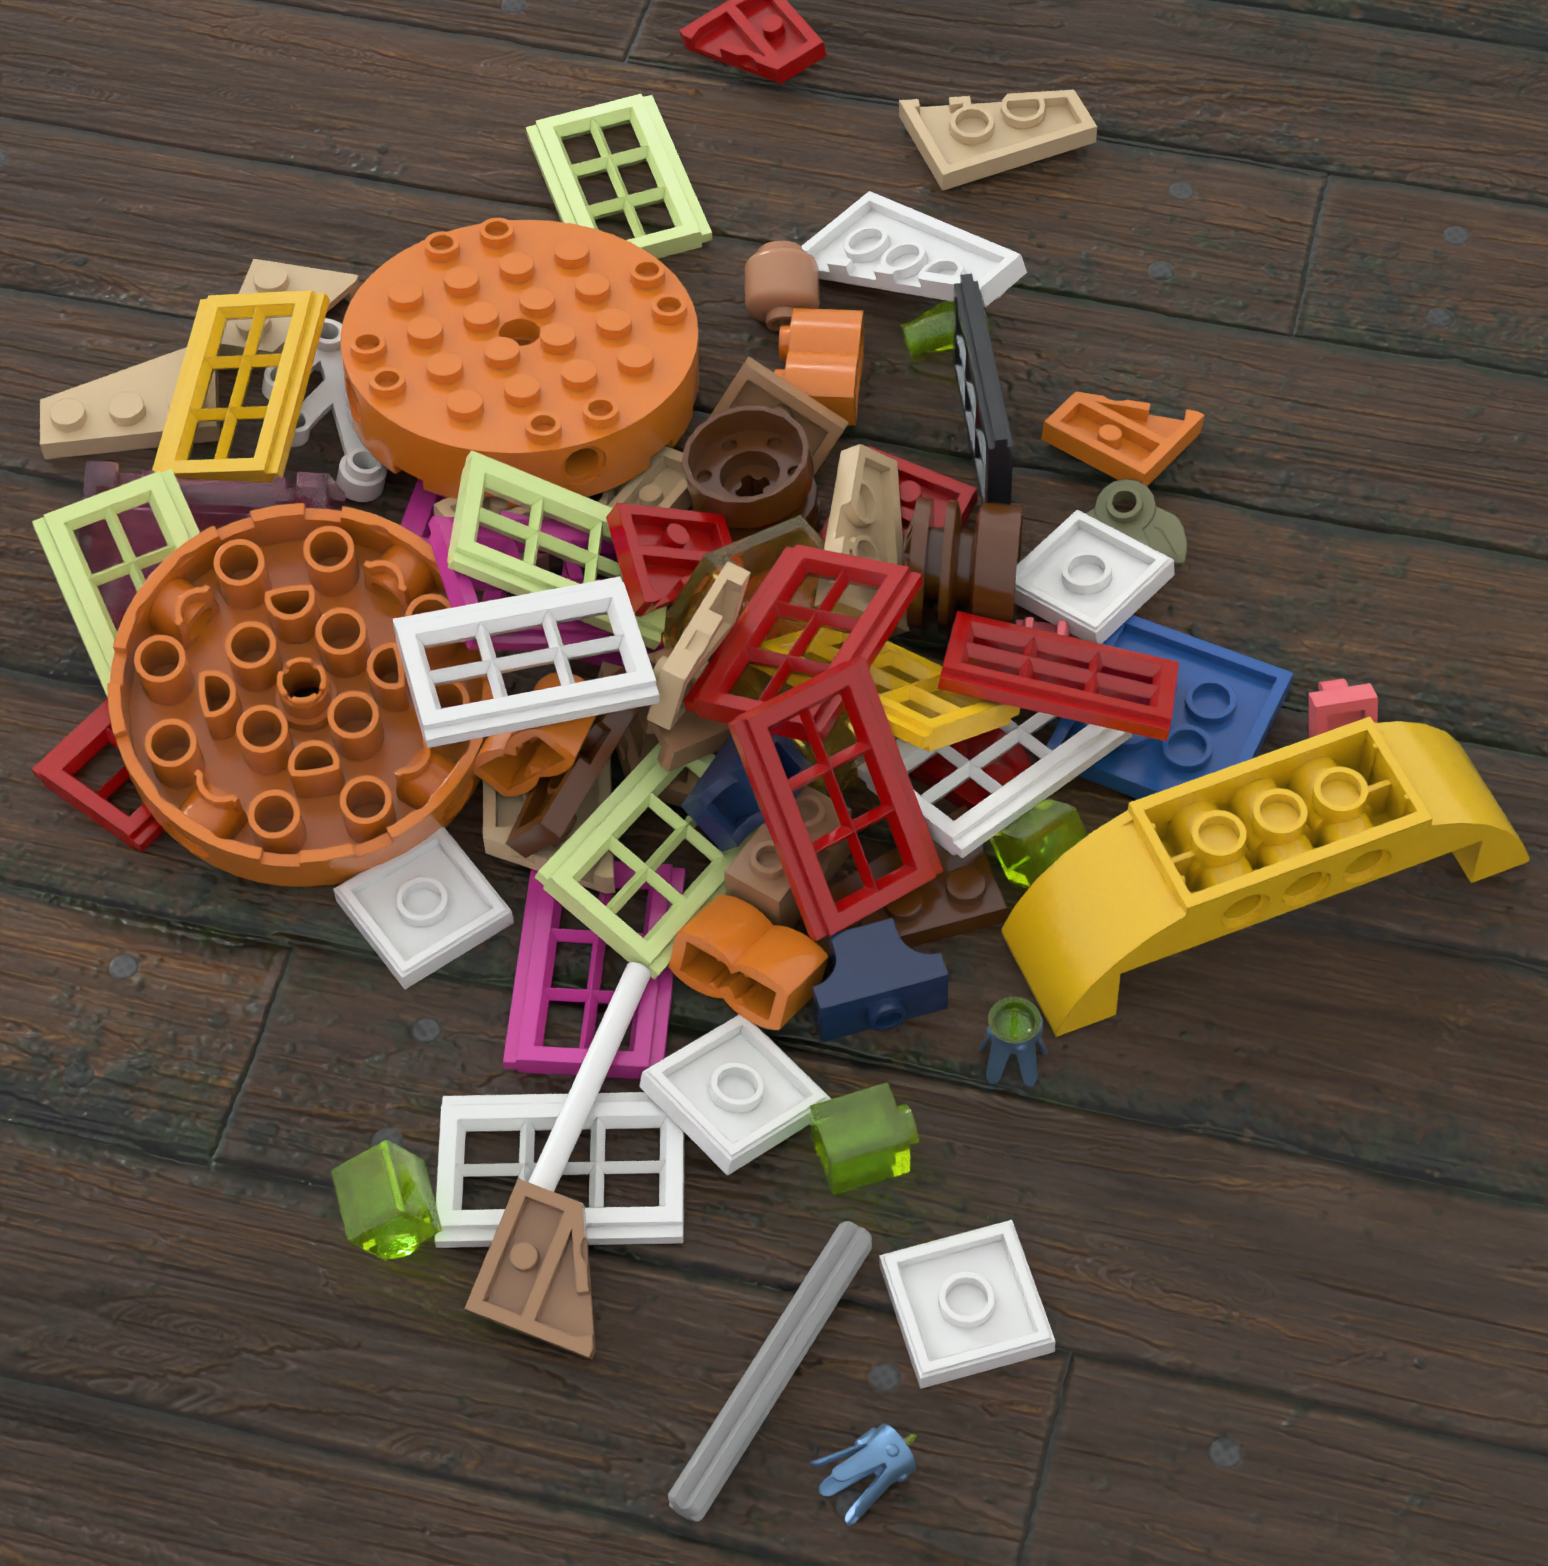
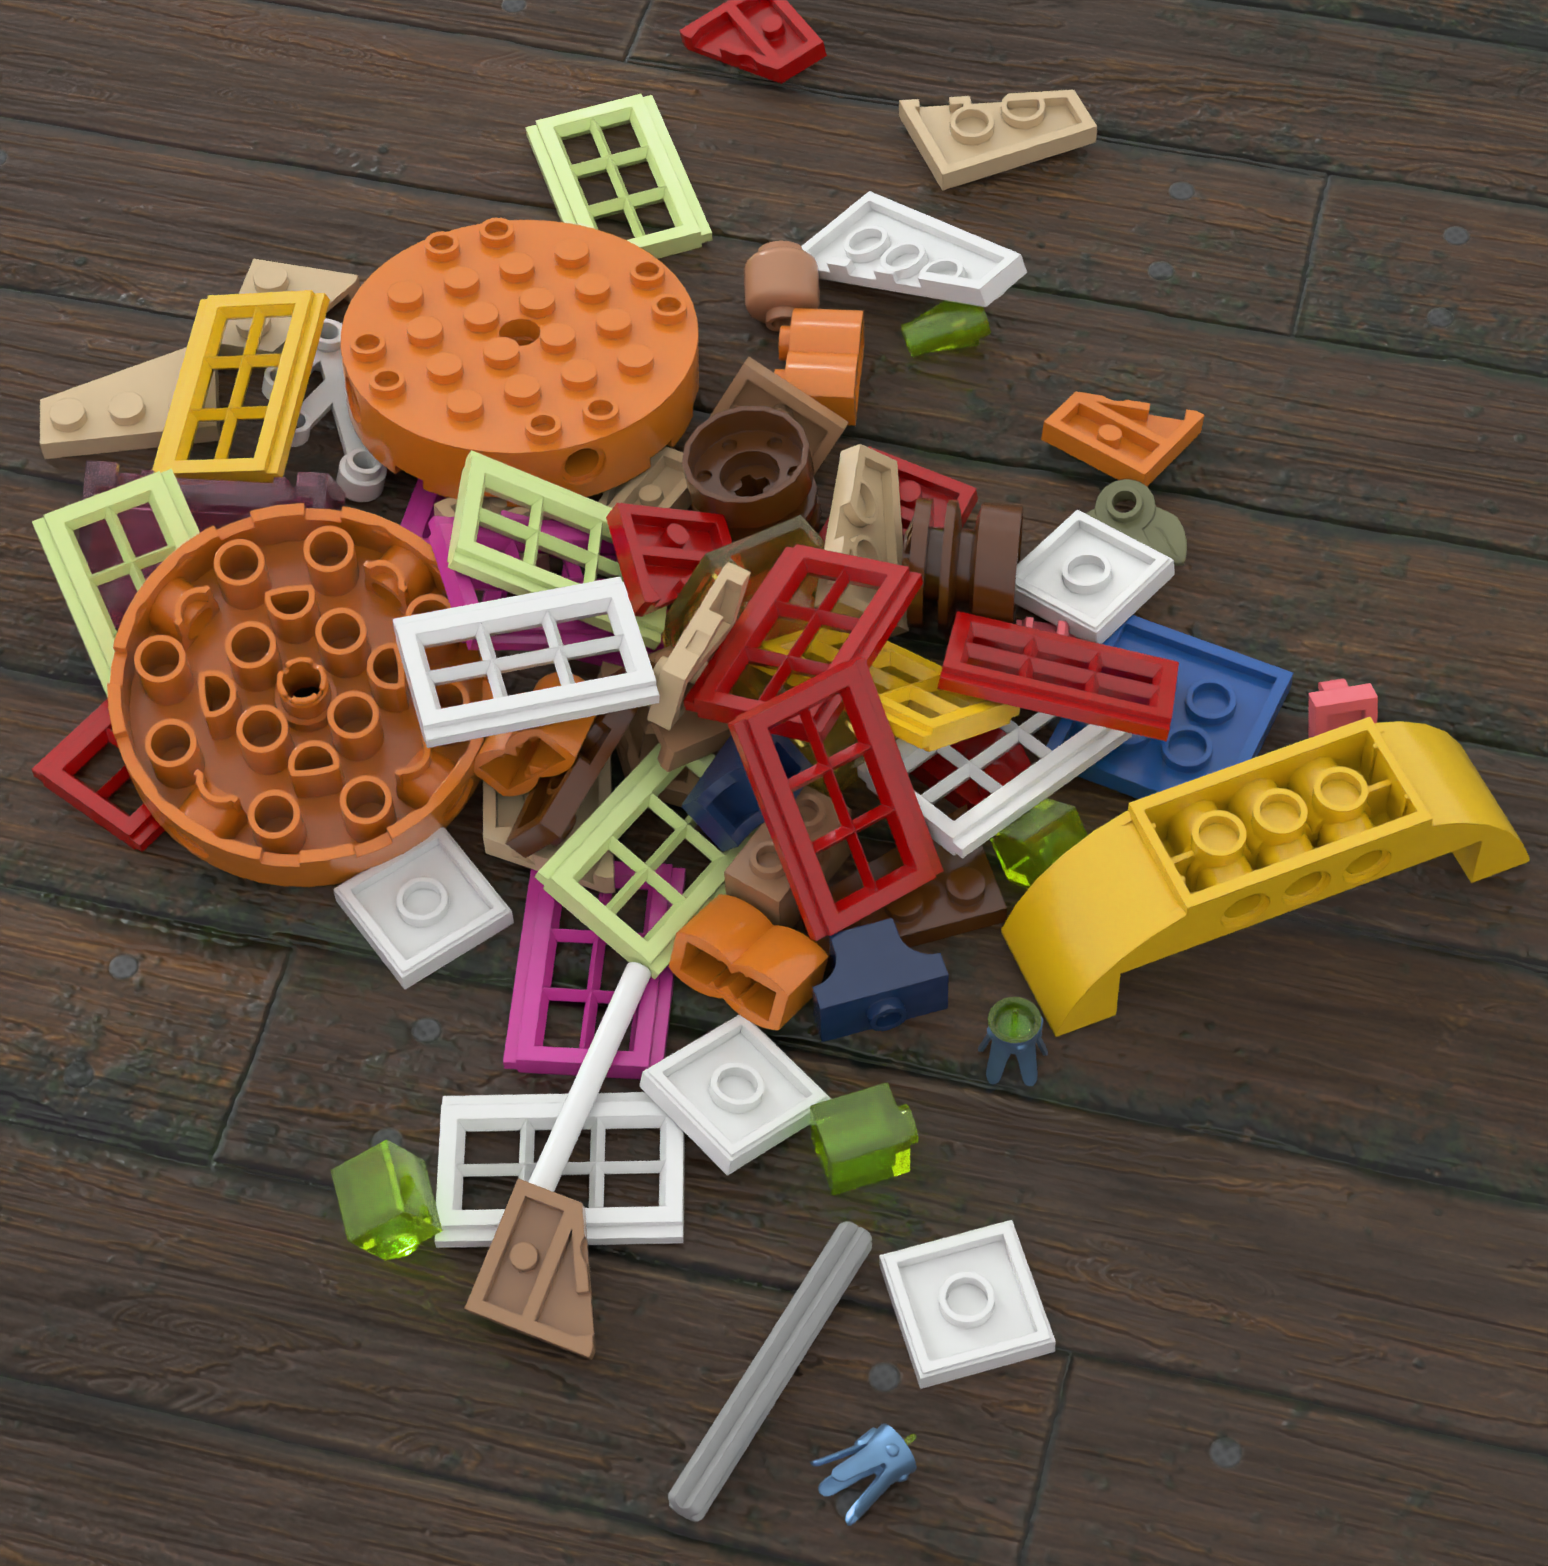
black piece [952,273,1013,504] -> none

